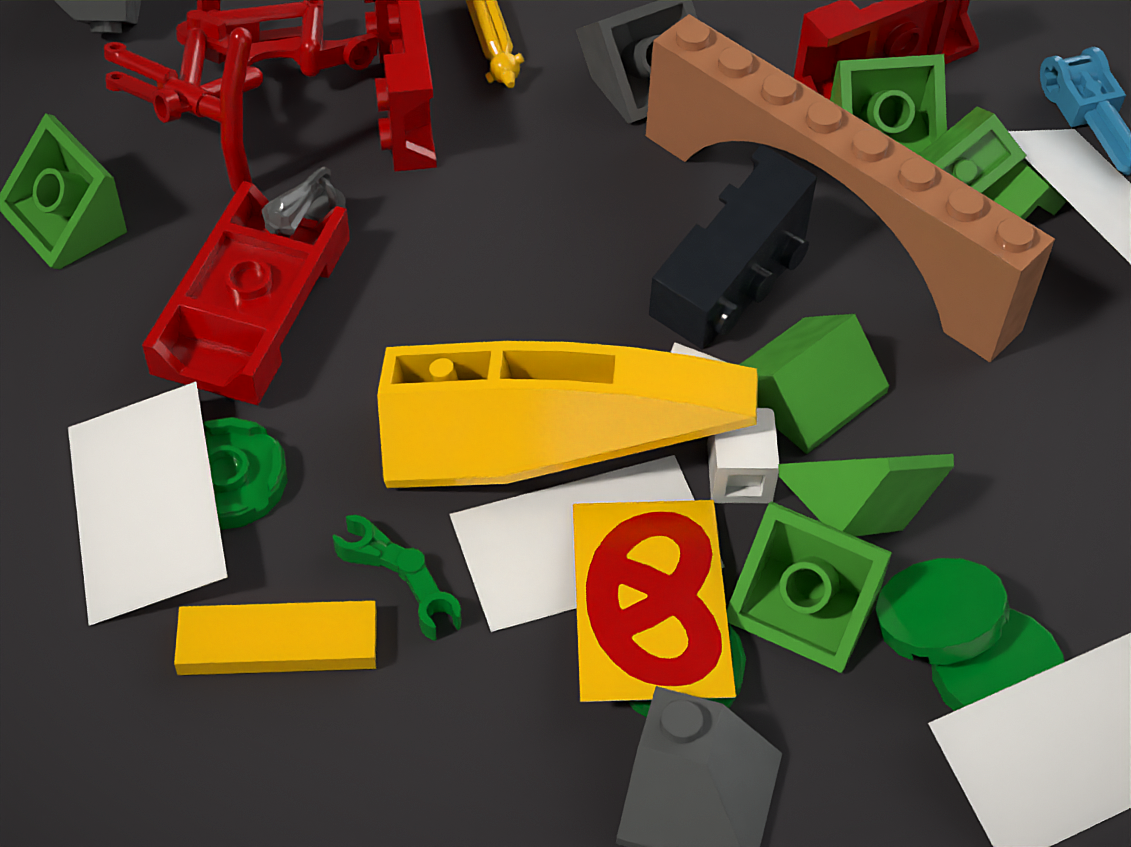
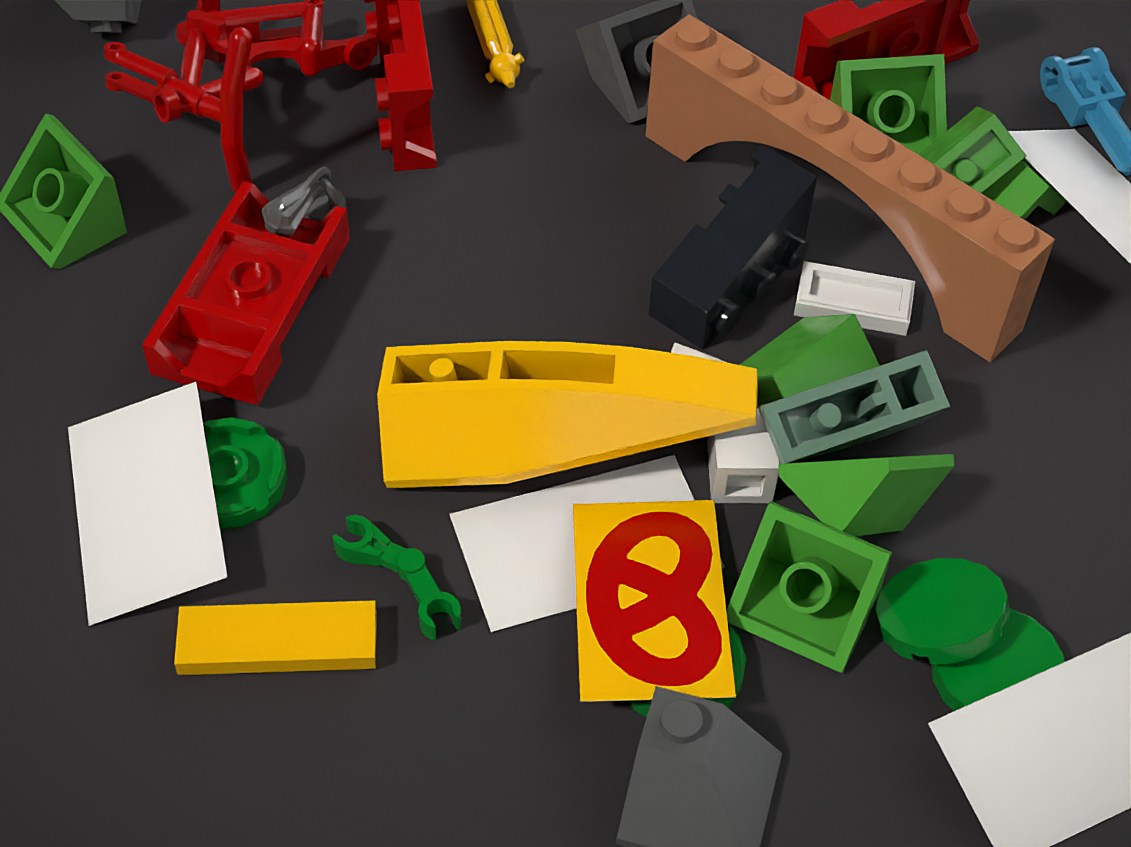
none -> sand green slope [759,350,950,464]
none -> white tile [794,261,915,336]

